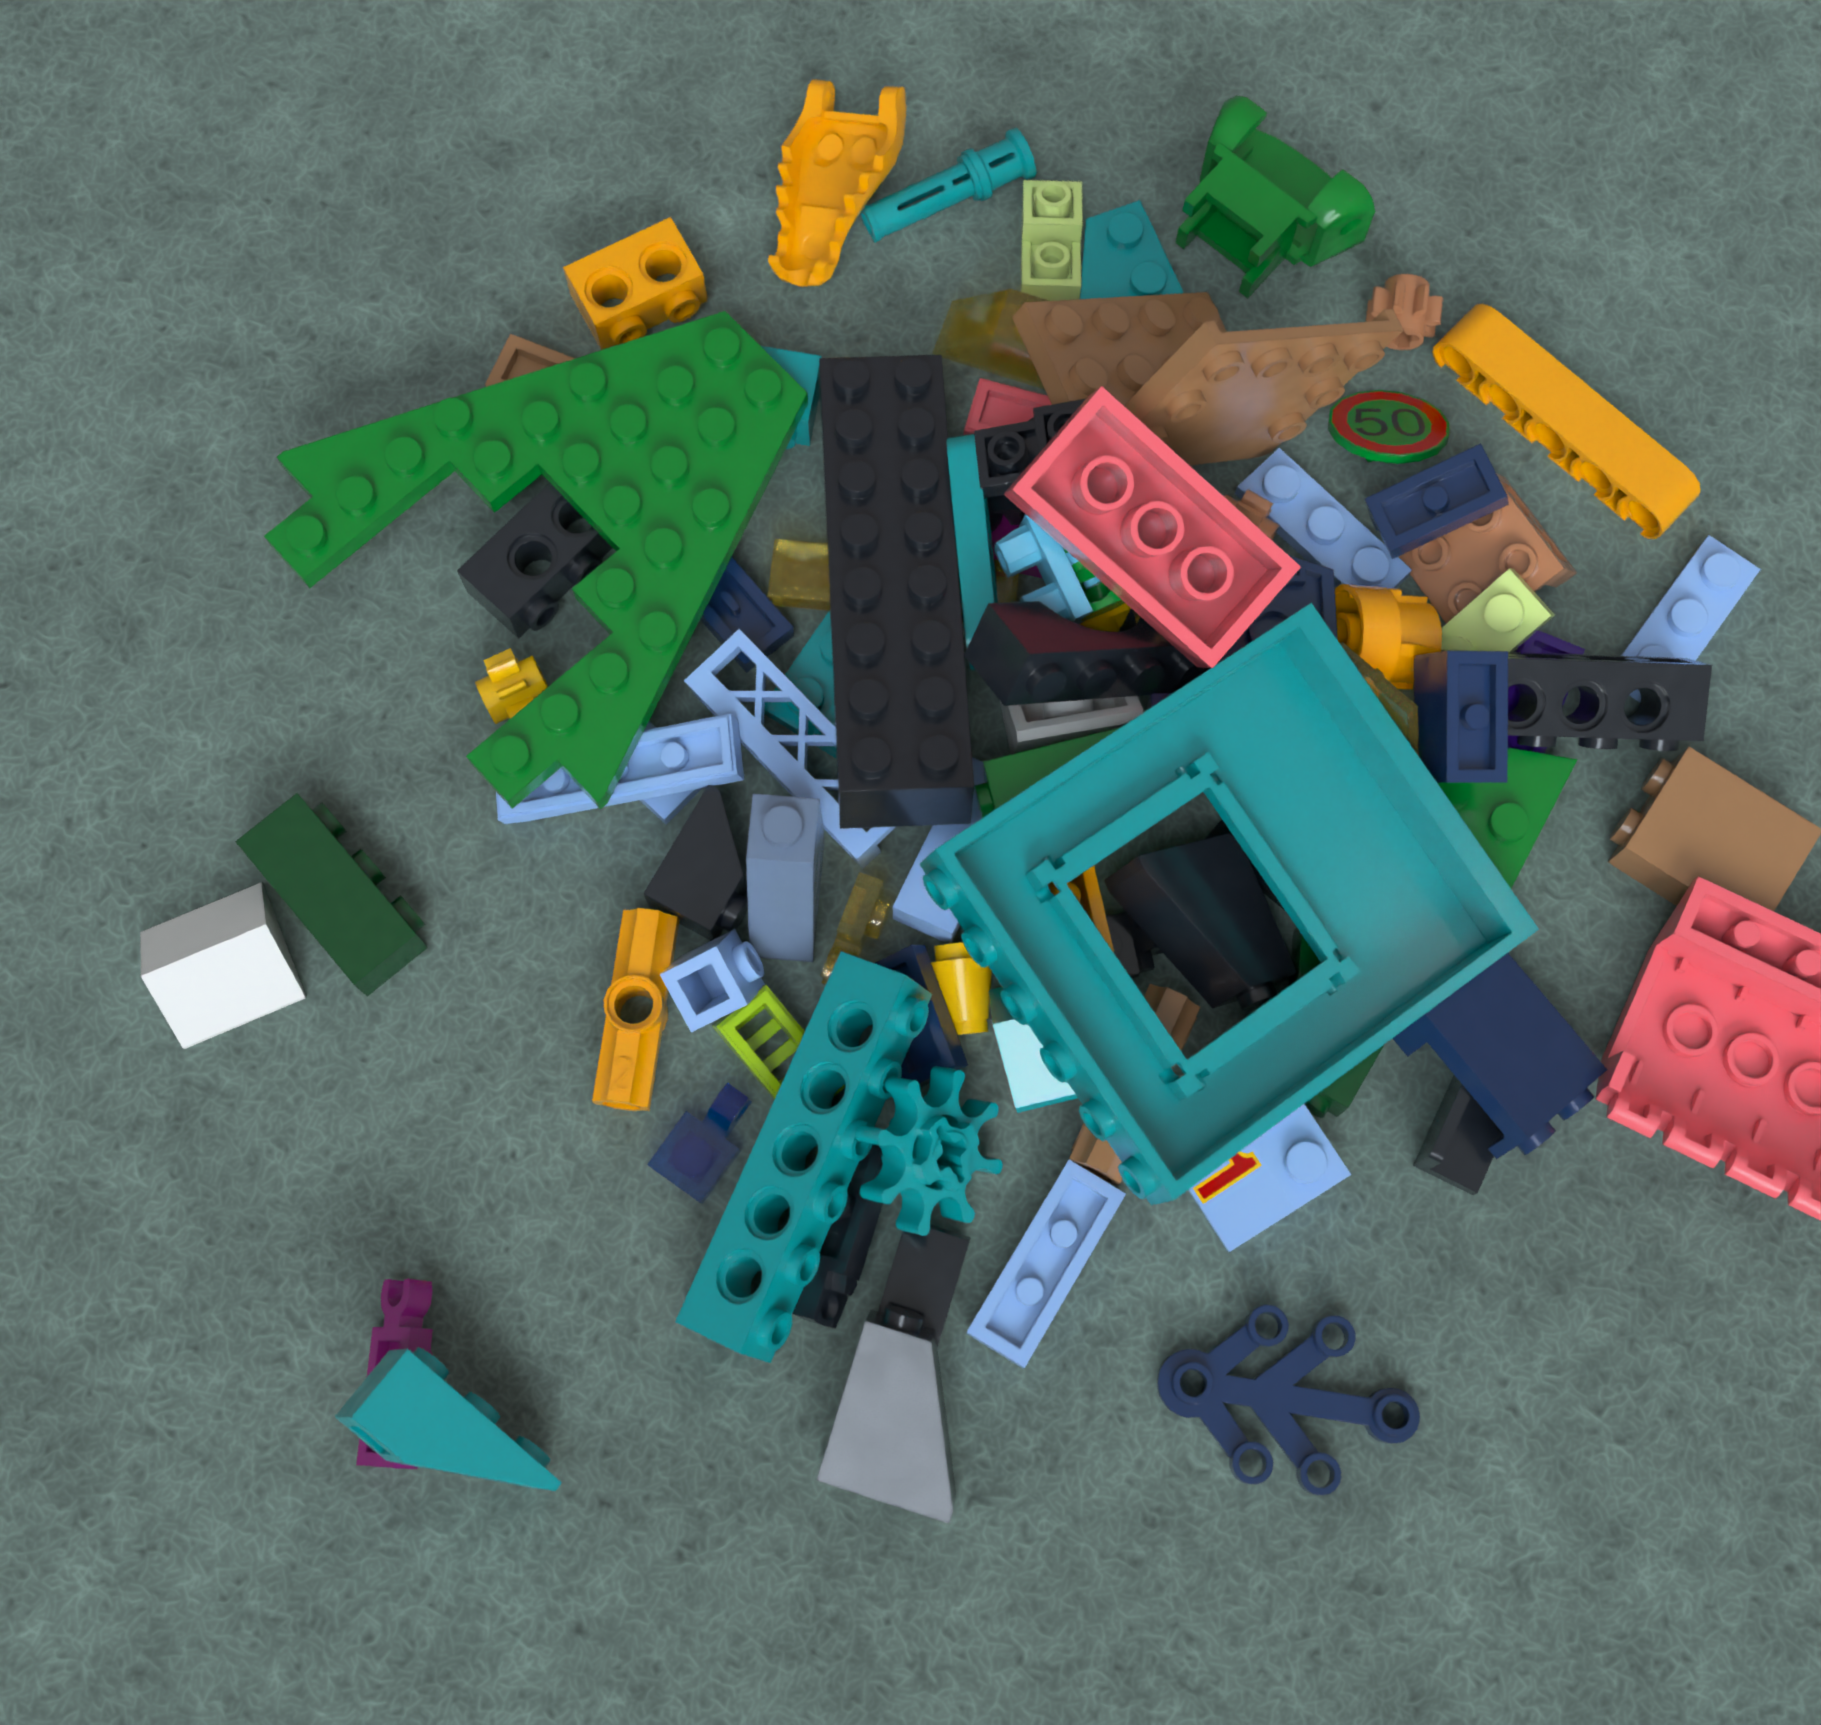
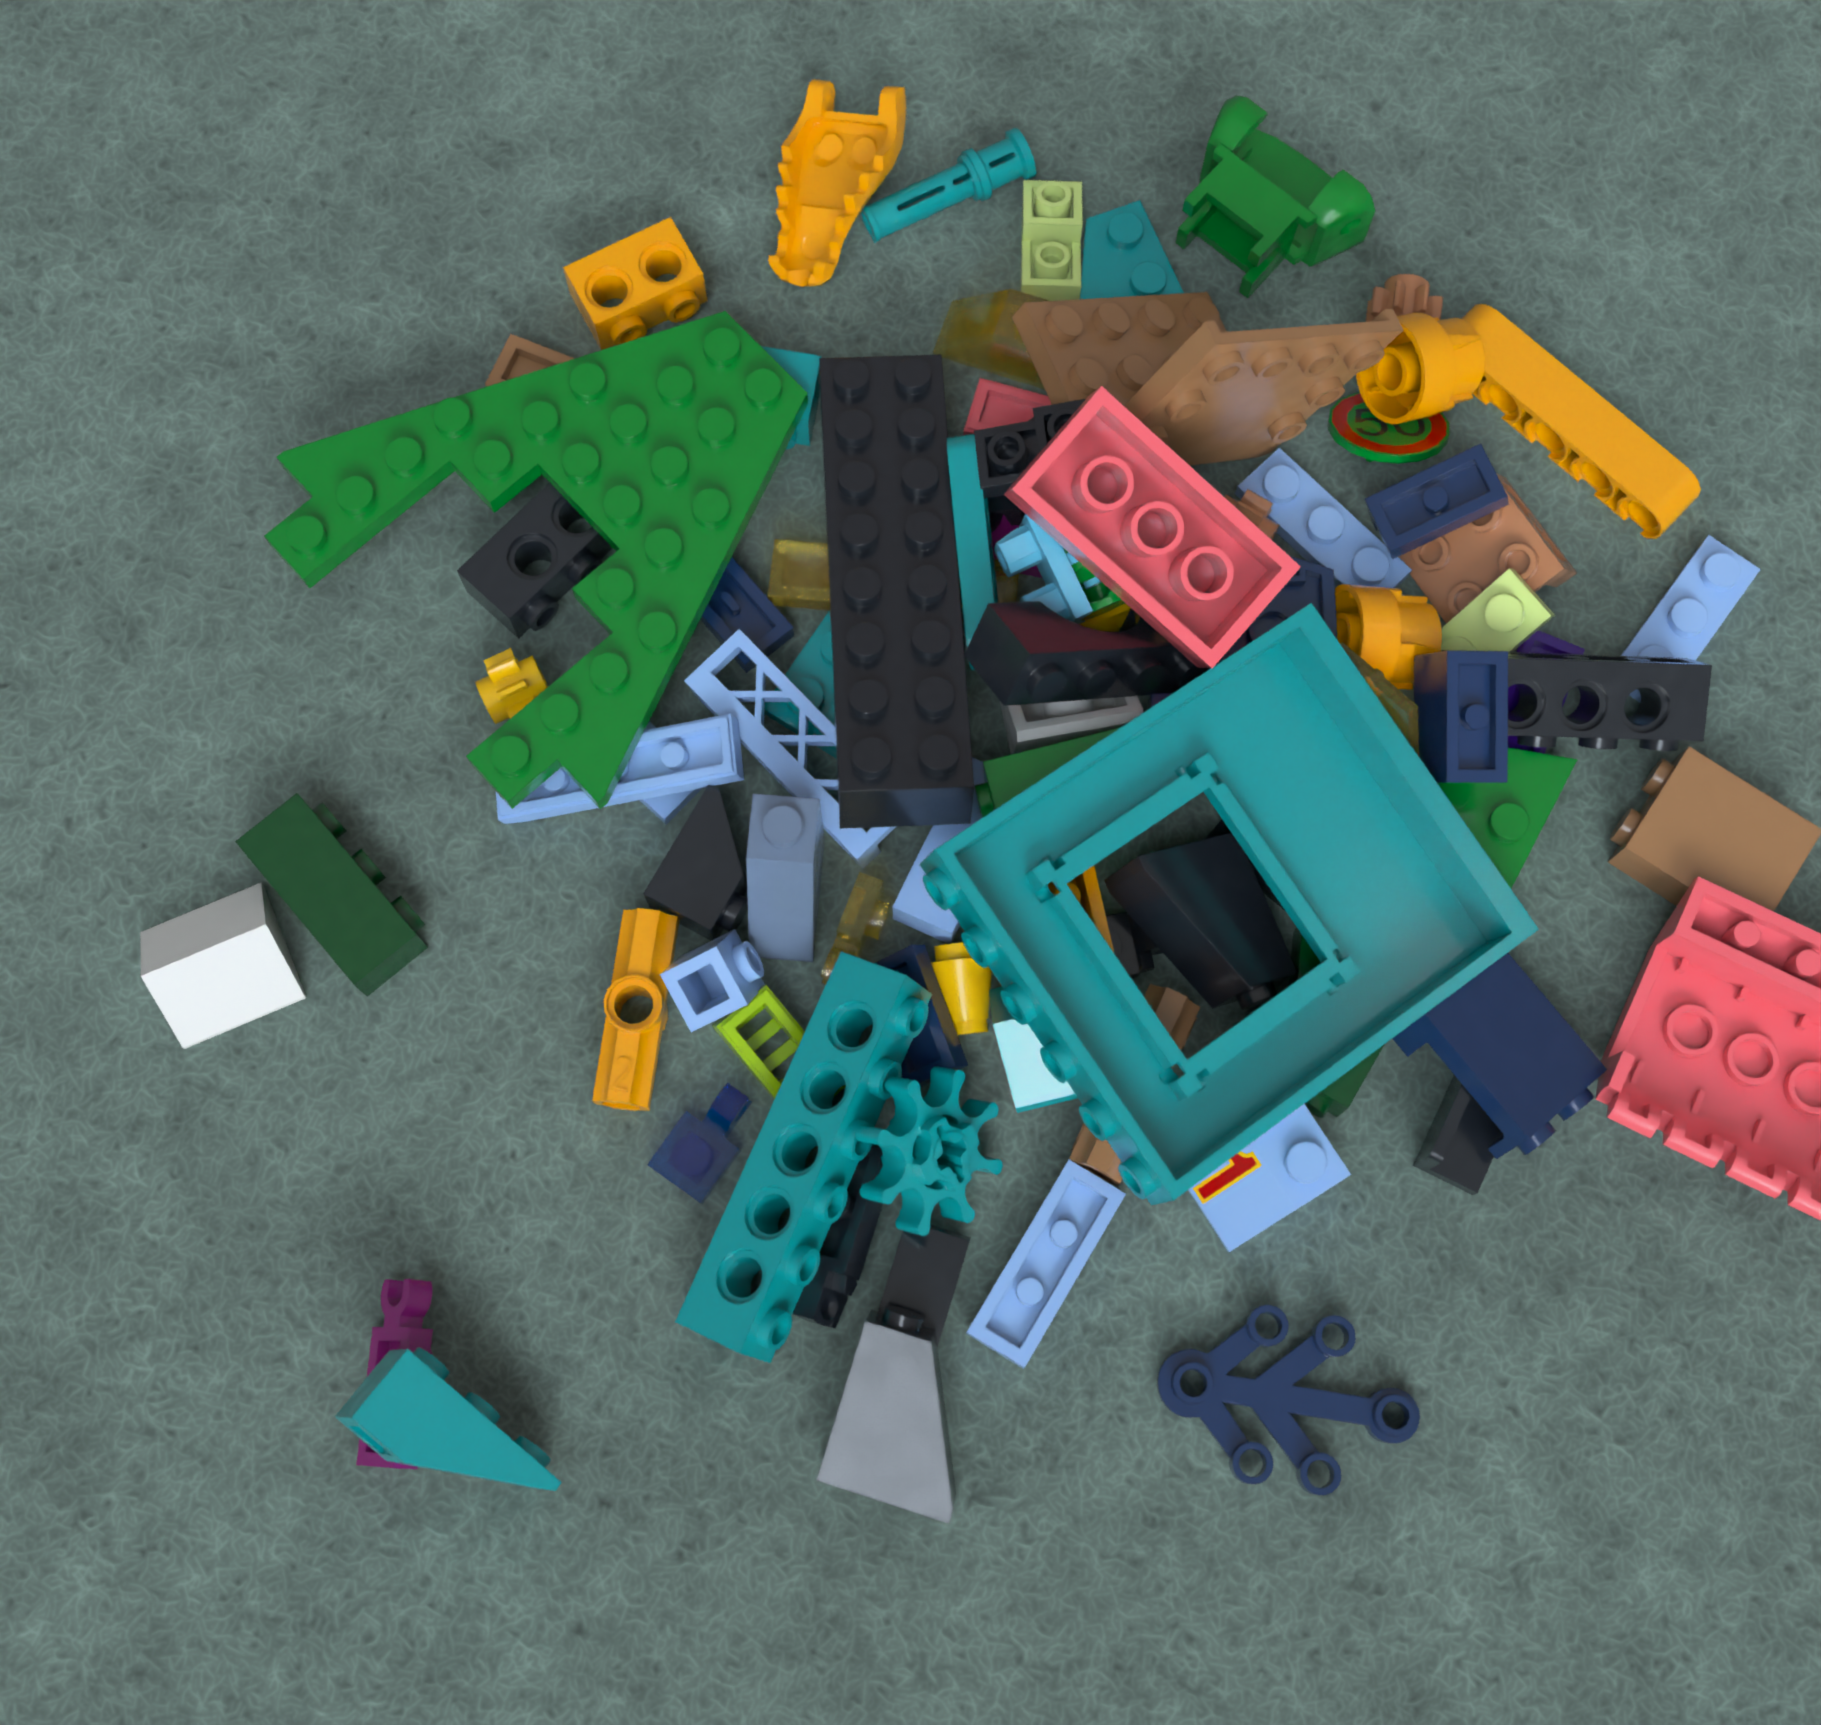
none -> light orange piece [1356,312,1485,424]

